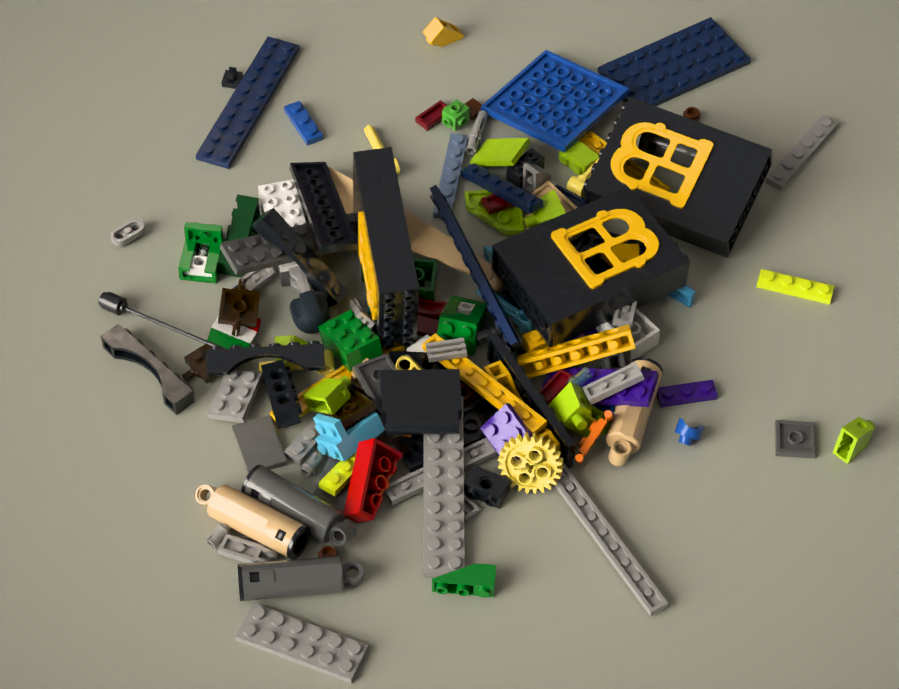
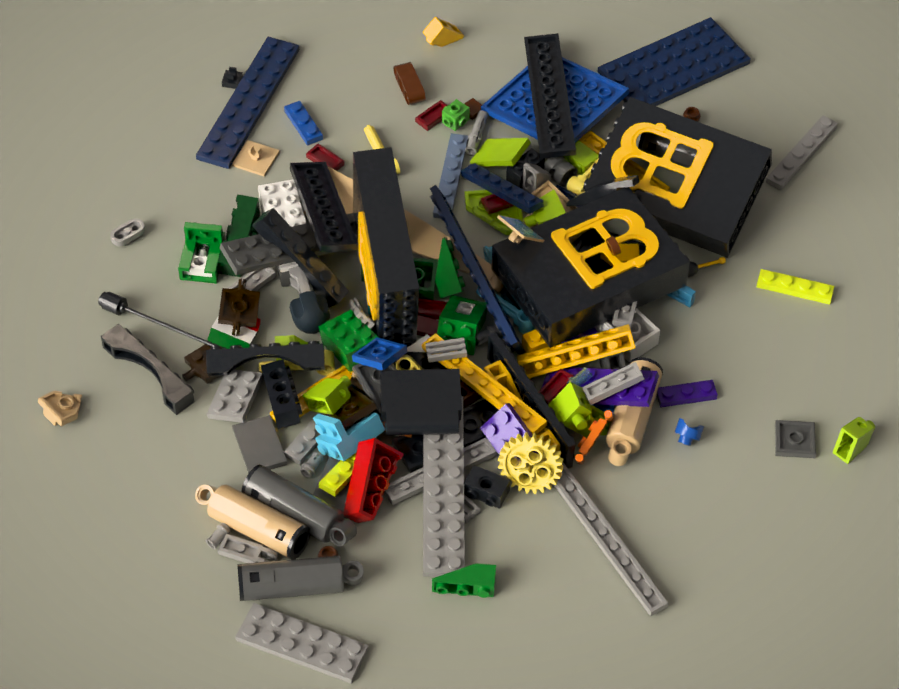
none -> tan plate [38,391,82,427]
none -> tan piece [232,140,280,176]
none -> dark red tile [306,143,345,171]
none -> blue plate [352,337,408,370]
none -> reddish brown beam [393,62,426,105]
none -> green slope [435,237,466,298]
none -> piece [497,215,545,244]
none -> black plate [524,33,576,159]
none -> dark grey wheel [544,156,578,187]
none -> black slope [566,175,640,206]
none -> reddish brown tile [606,236,621,256]
none -> hinge [688,257,726,277]

